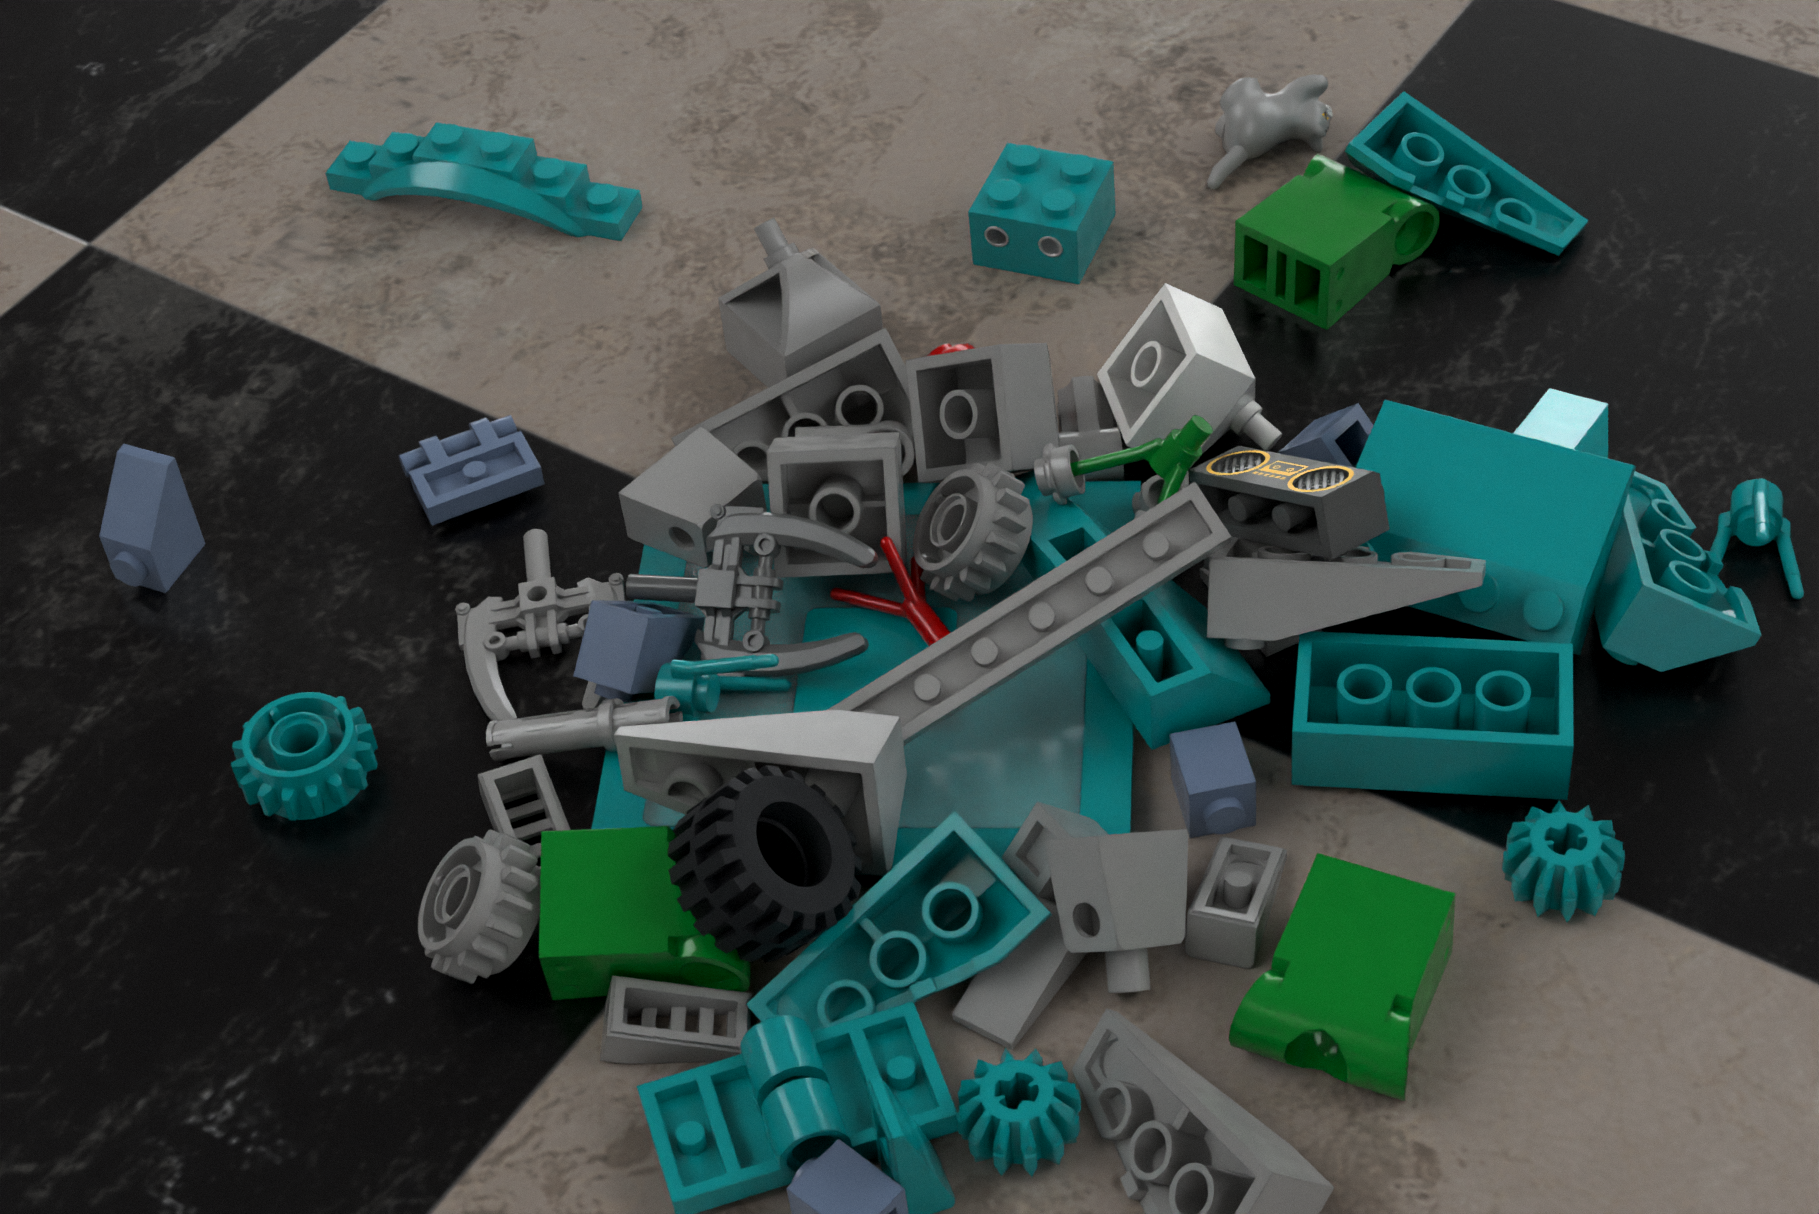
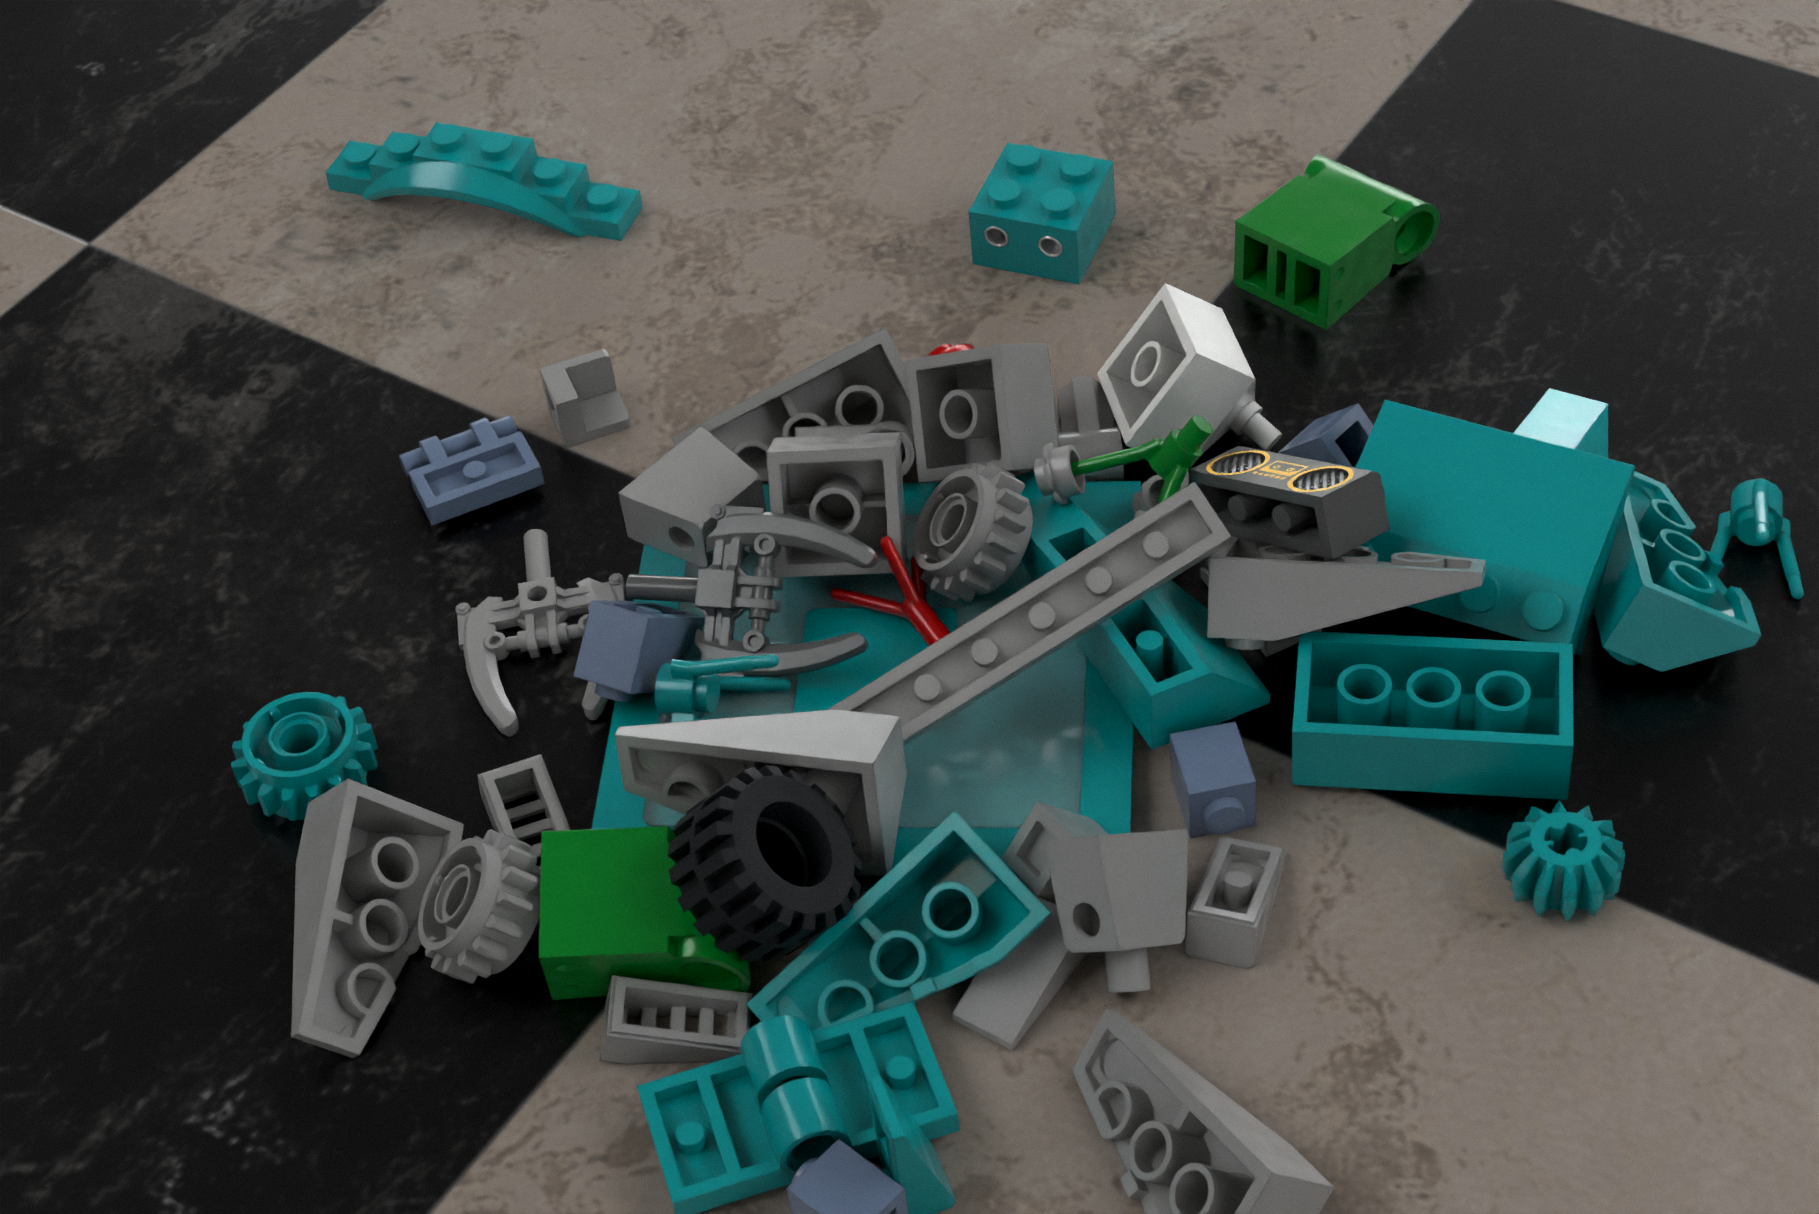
sand blue slope [99,444,205,593] -> none
light grey pin [486,696,683,762] -> none
light grey piece [718,218,883,388] -> none
teal gear [956,1047,1081,1177] -> none
light grey animal [1207,75,1333,189] -> none
green piece [1229,853,1456,1101] -> none
teal wedge [1345,91,1589,256] -> none
none -> light grey wedge [291,779,464,1058]
none -> light grey panel [539,349,631,448]

